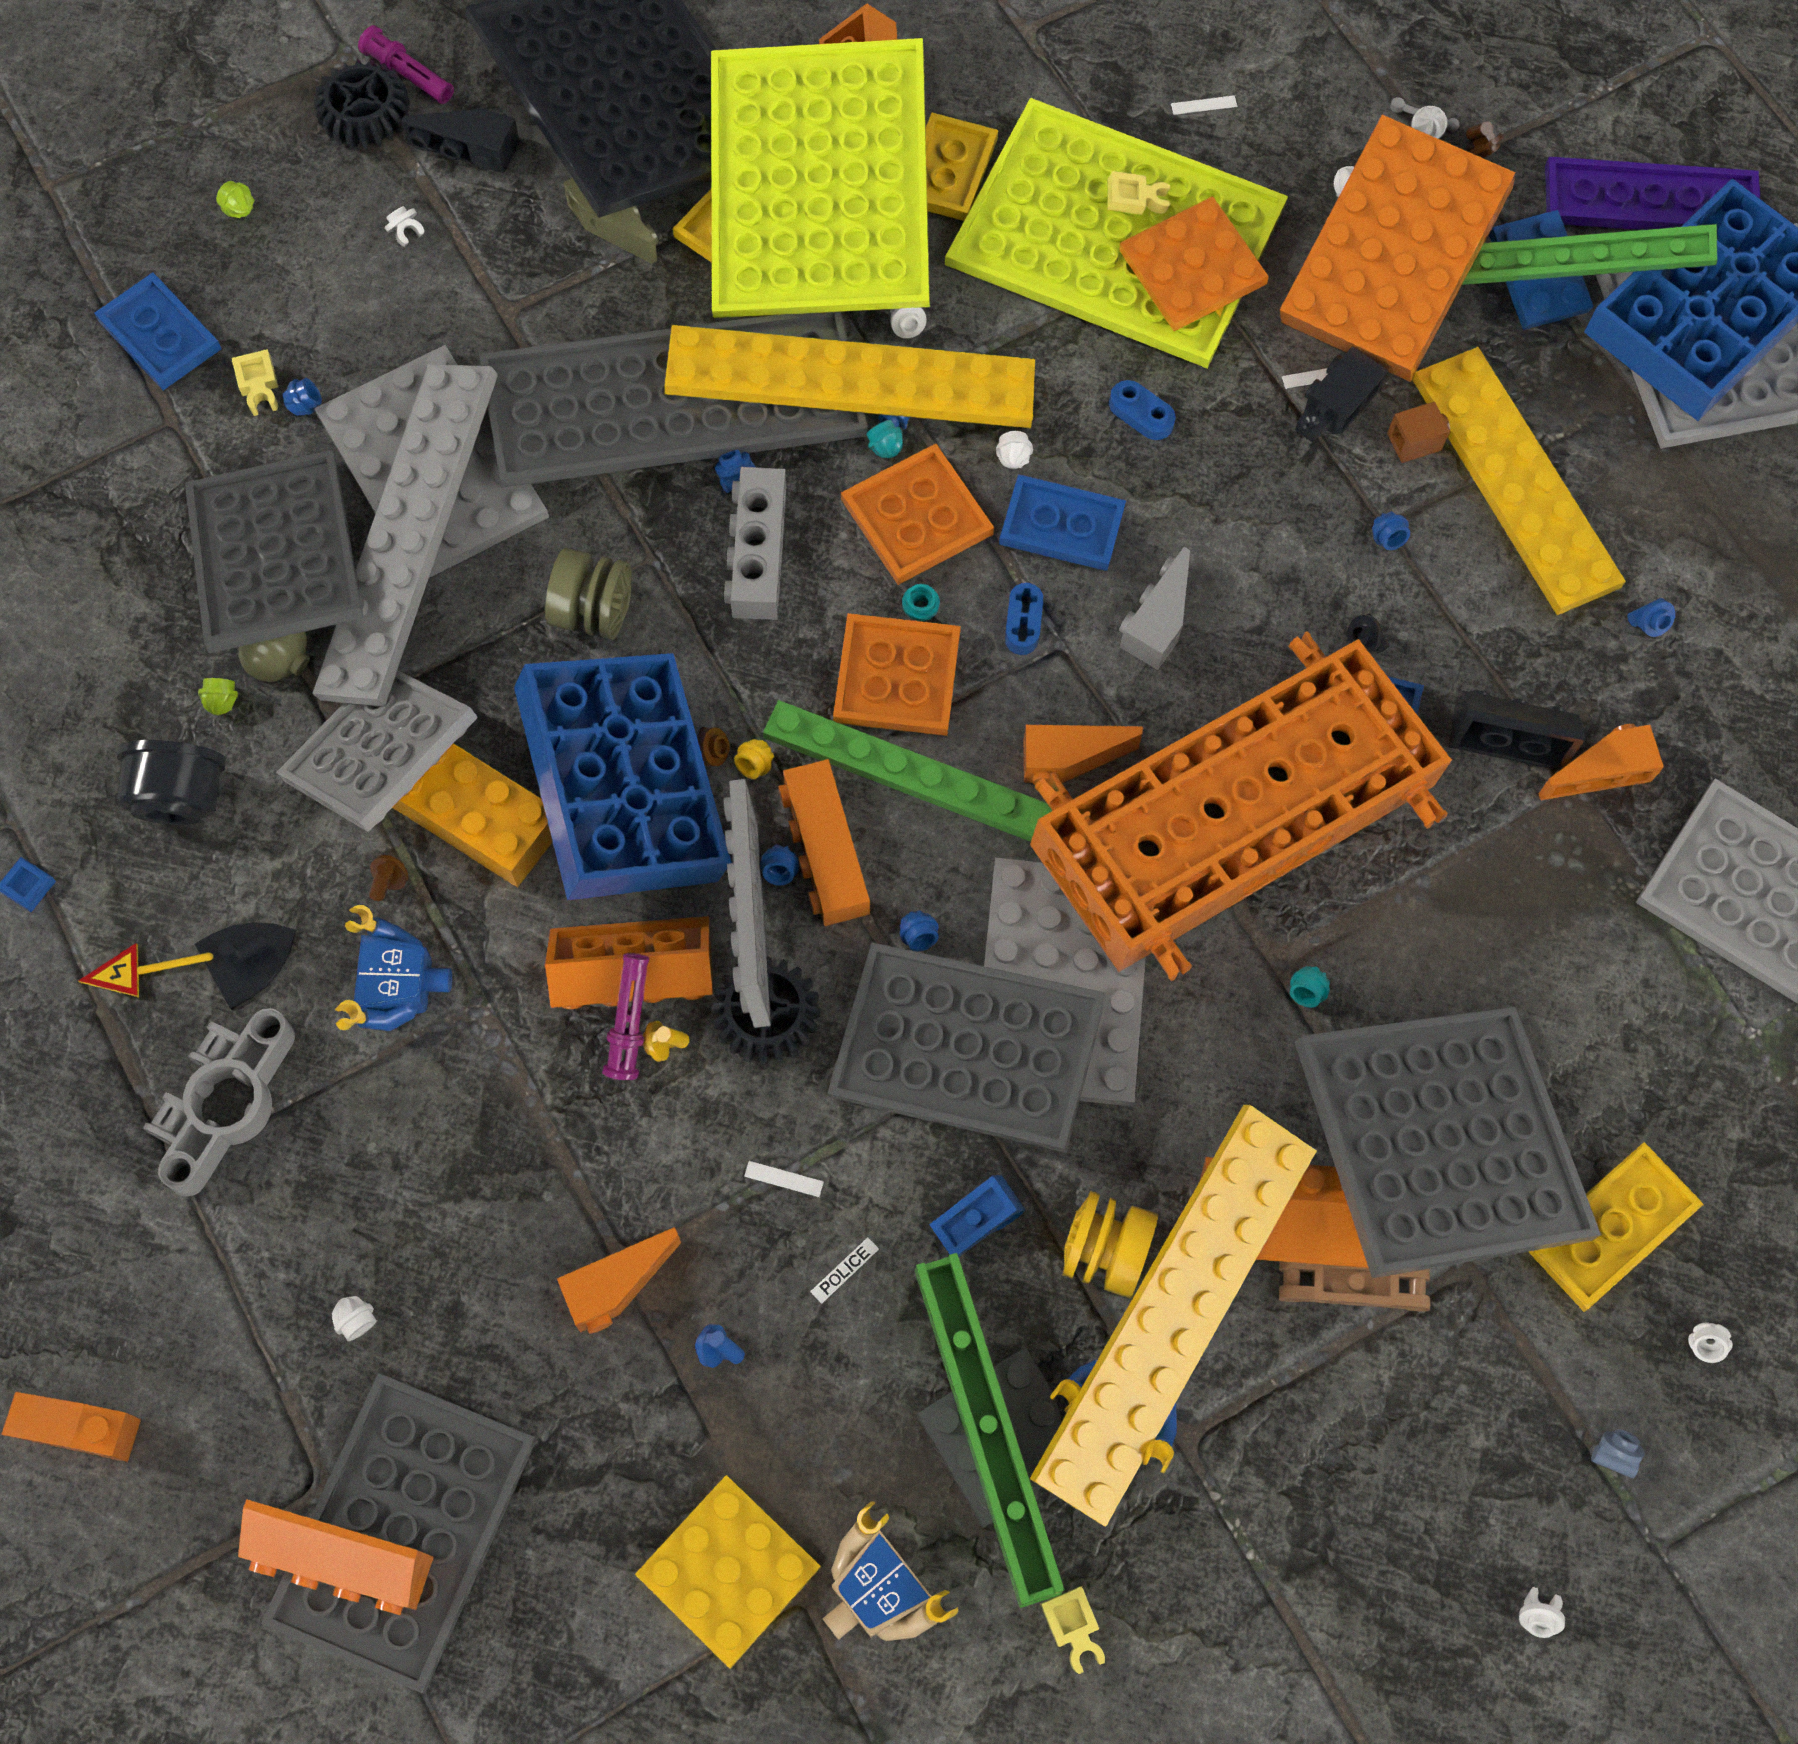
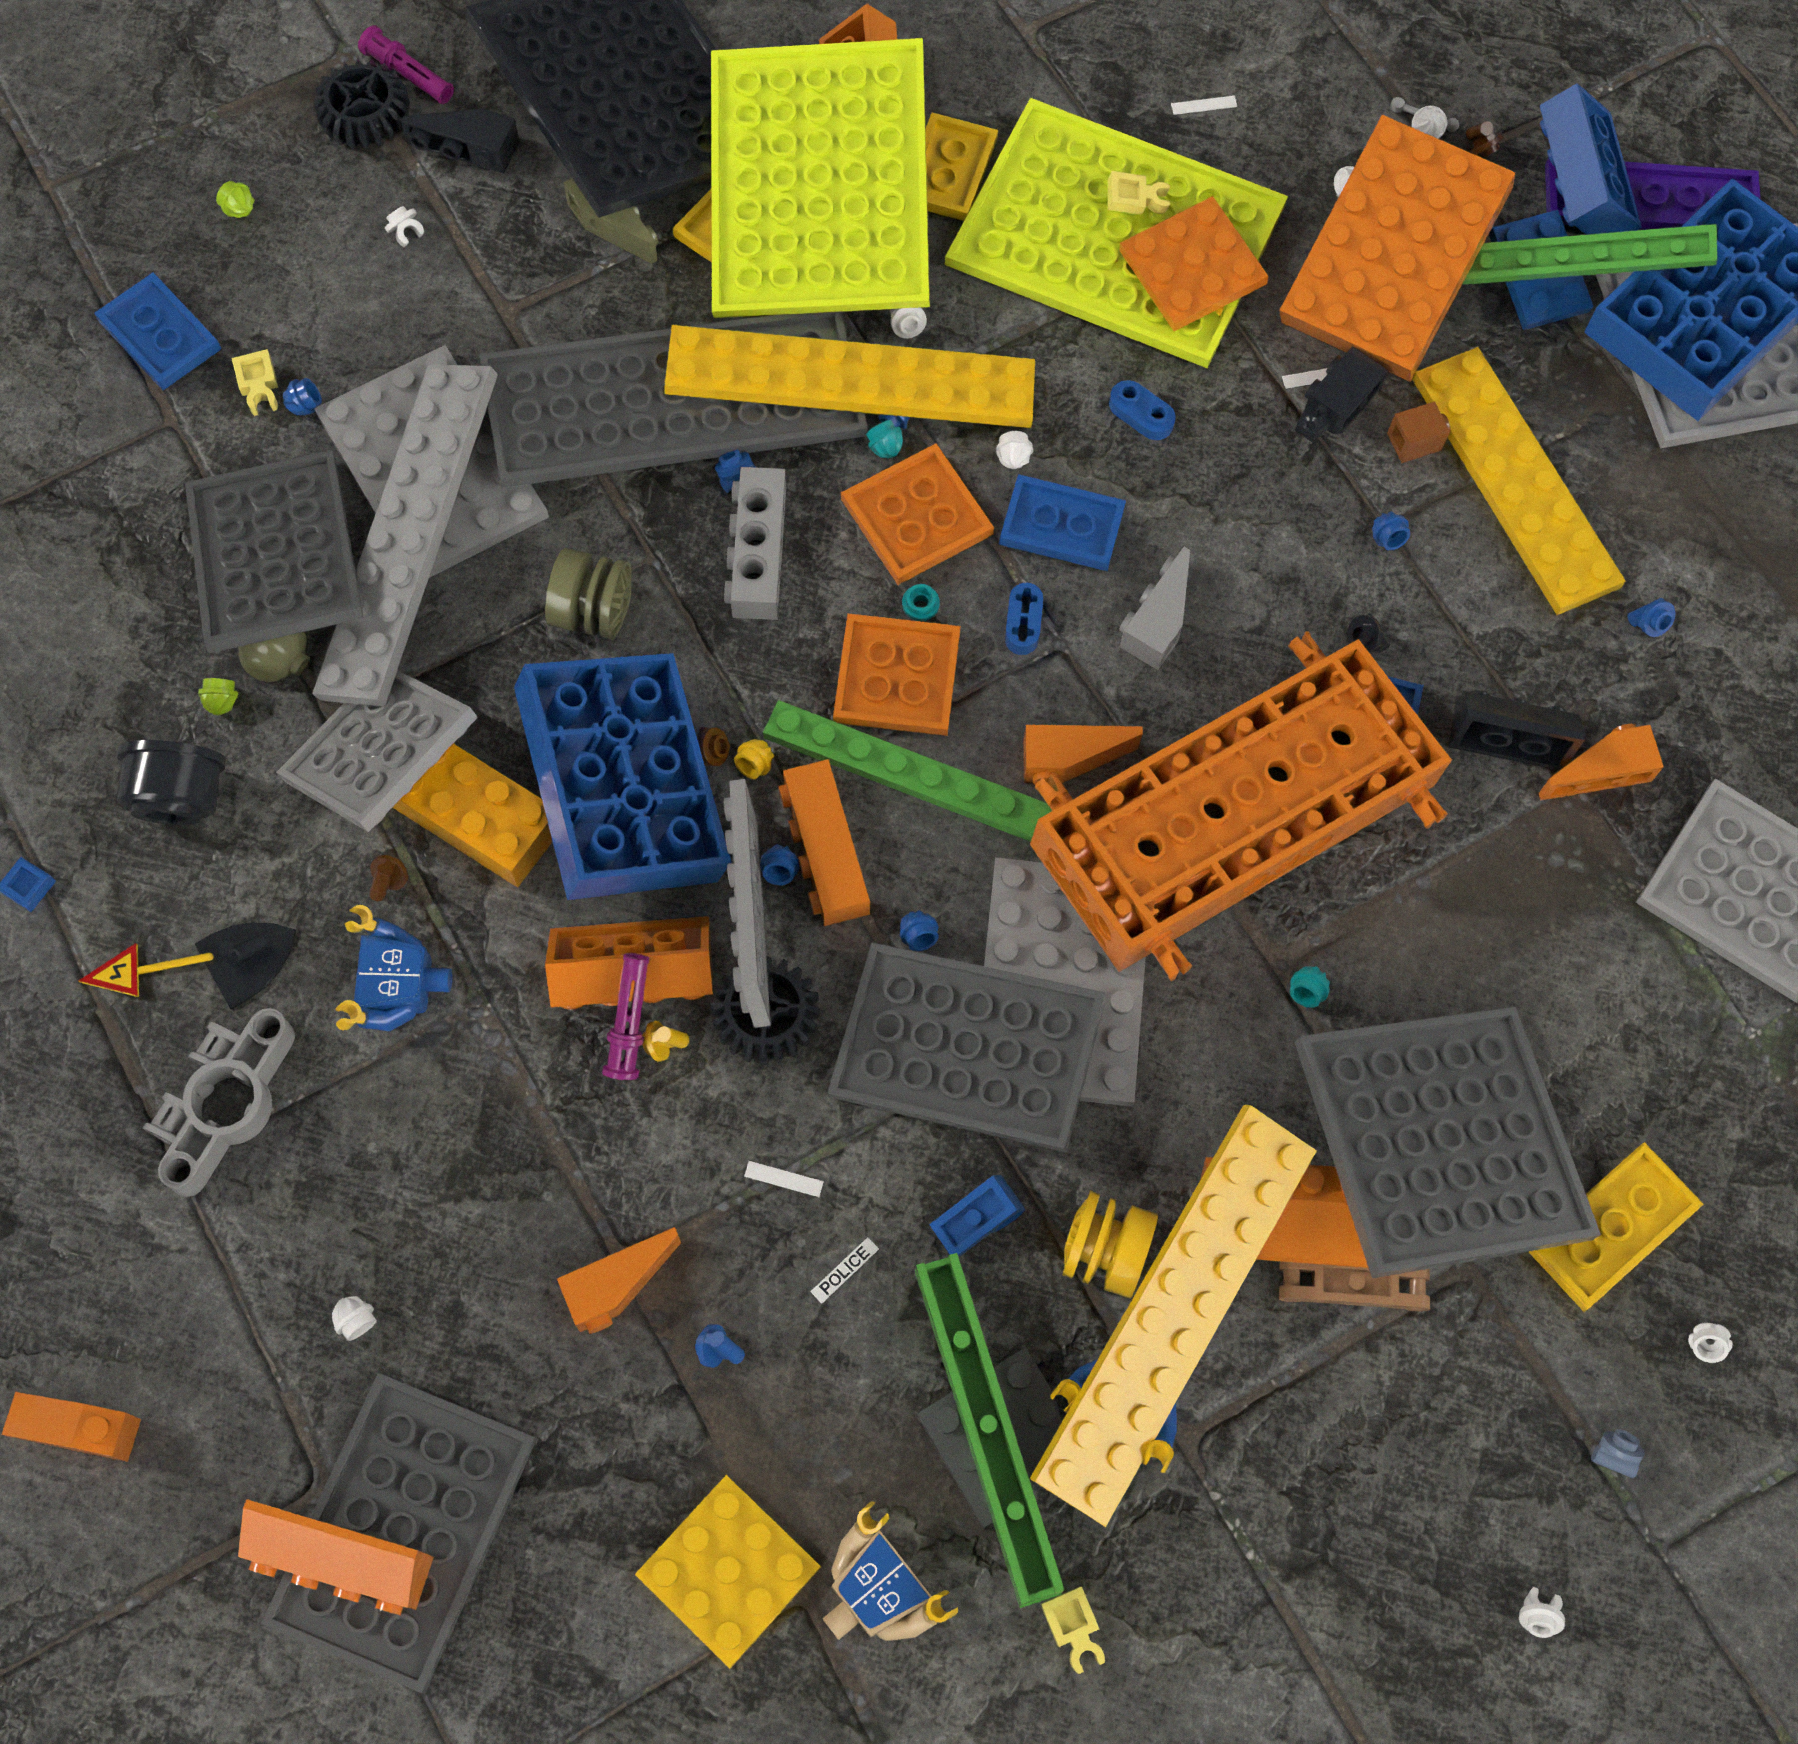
none -> blue slope [1540,83,1642,235]

